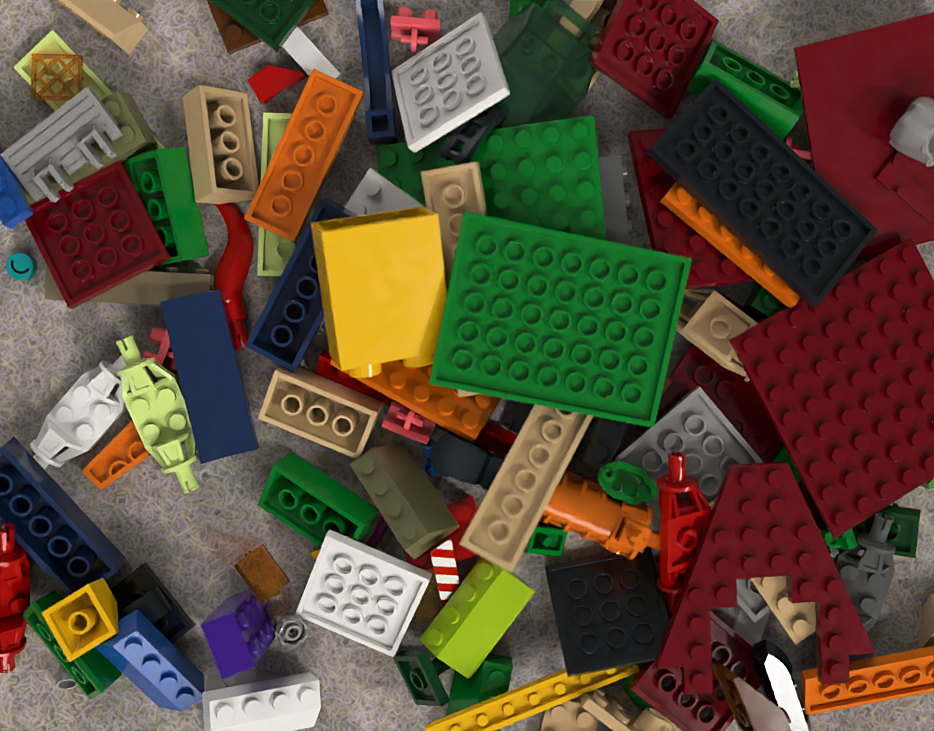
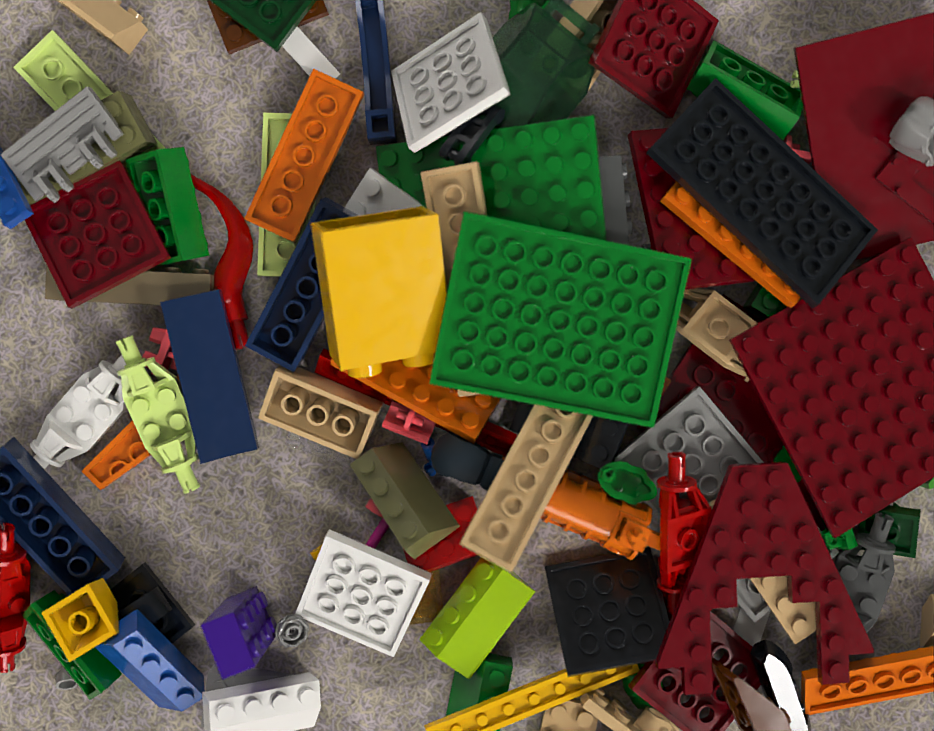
teal tile [6,253,37,280] -> none
clear orange window [30,54,84,101] -> none
tan slope [183,85,259,204] -> none
clear orange piece [234,544,290,605] -> none
red slope [247,65,308,104] -> none
green slope [257,451,379,548] -> none
coral hips [391,7,441,52] -> none
dark green tile [393,651,451,707] -> none
sticker [430,538,460,607] -> none
green slope [523,522,568,556] -> none

